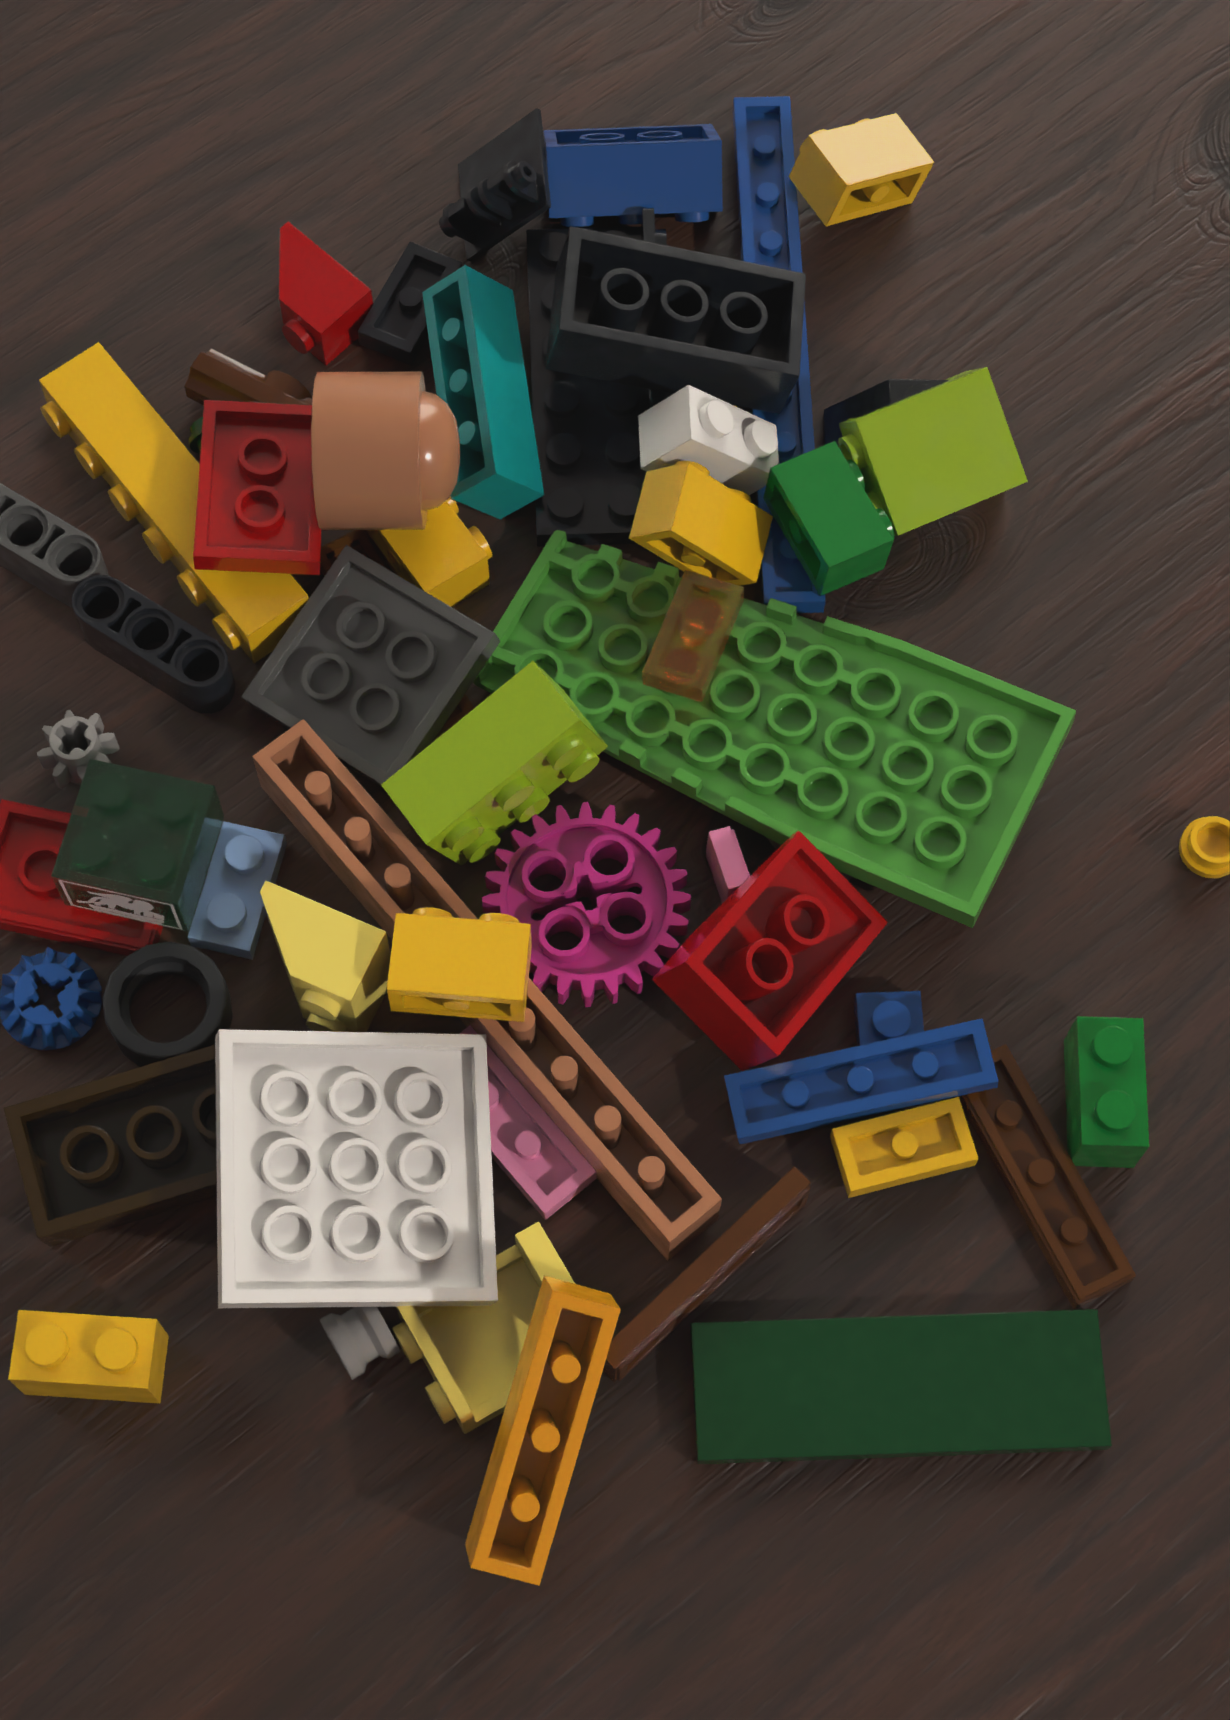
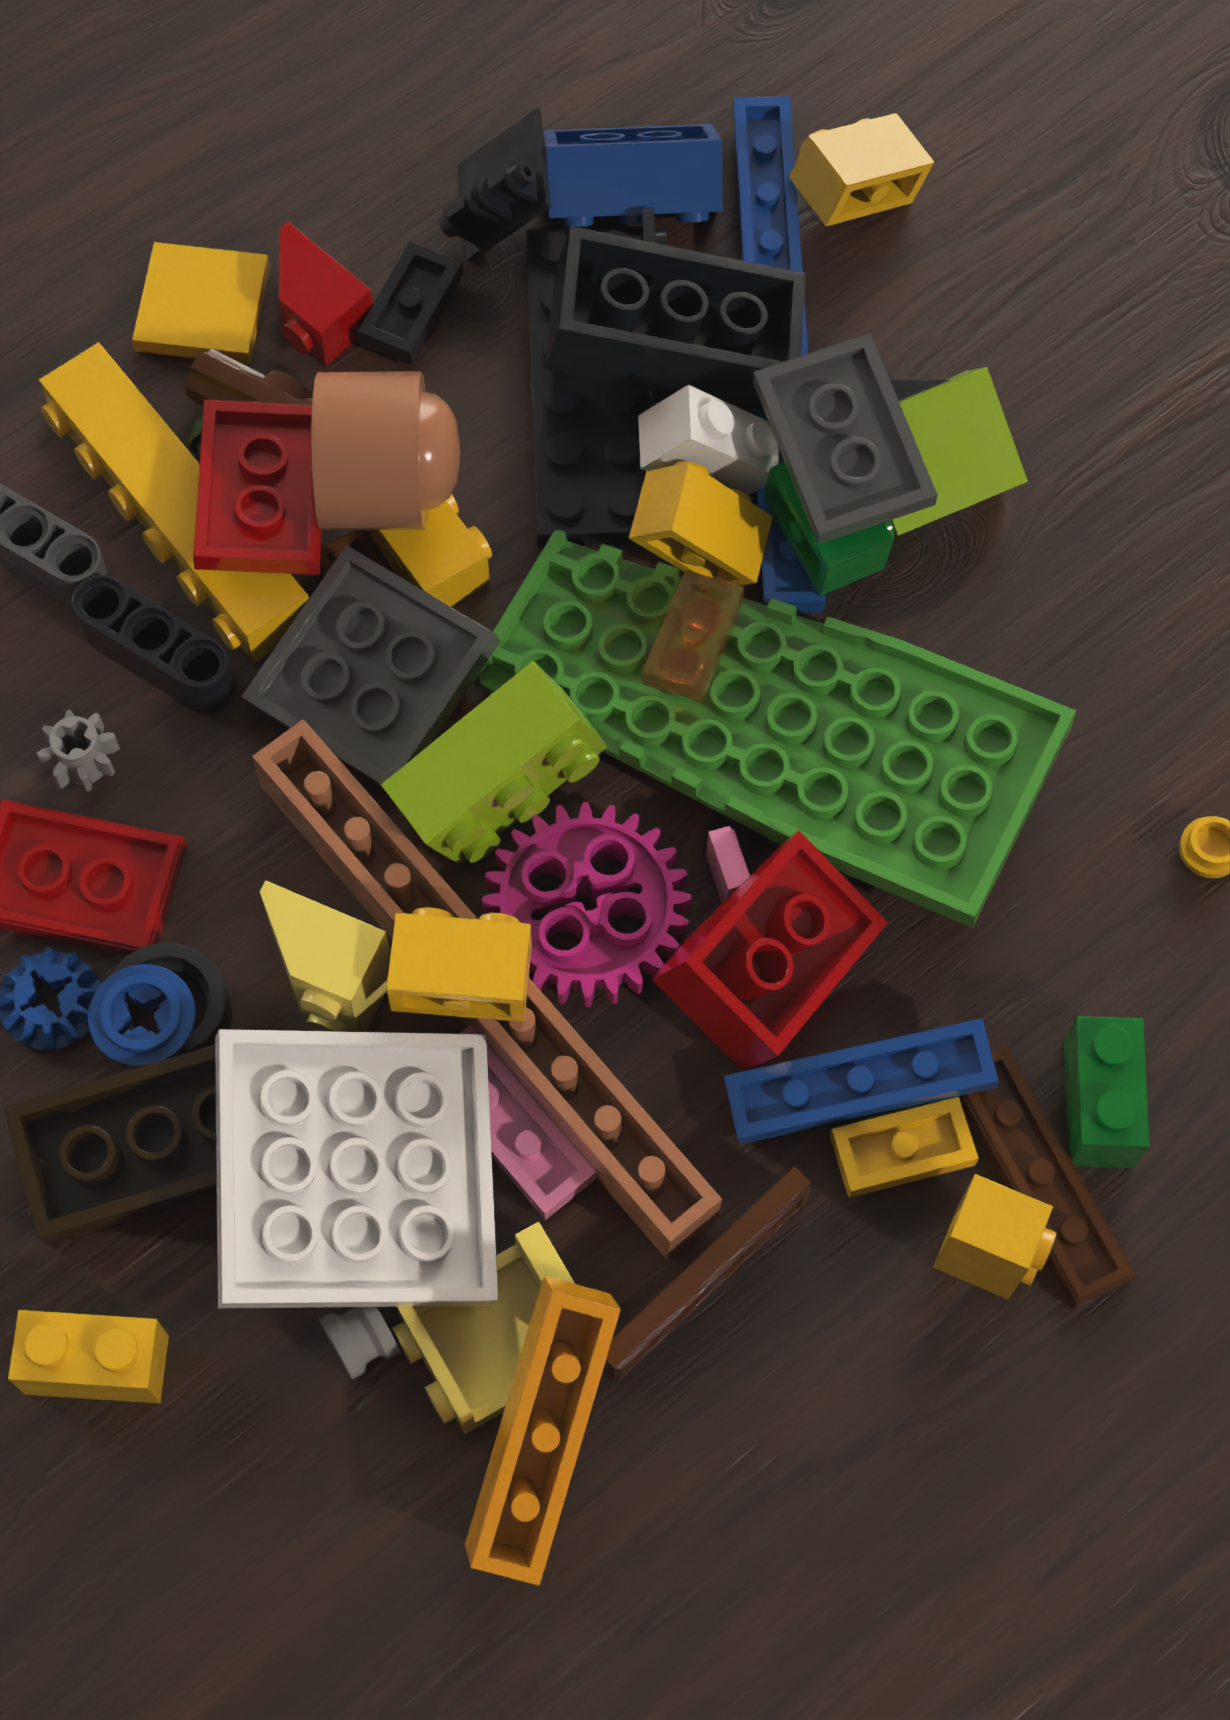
clear green brick [51,759,224,932] -> none
light blue plate [188,821,287,960] -> none
teal brick [422,265,544,519] -> none
dark green tile [690,1309,1112,1464] -> none
blue plate [853,991,924,1046] -> none
none -> blue gear [88,964,197,1068]
none -> yellow tile [132,242,270,365]
none -> dark grey plate [753,333,938,544]
none -> yellow brick [933,1174,1057,1300]

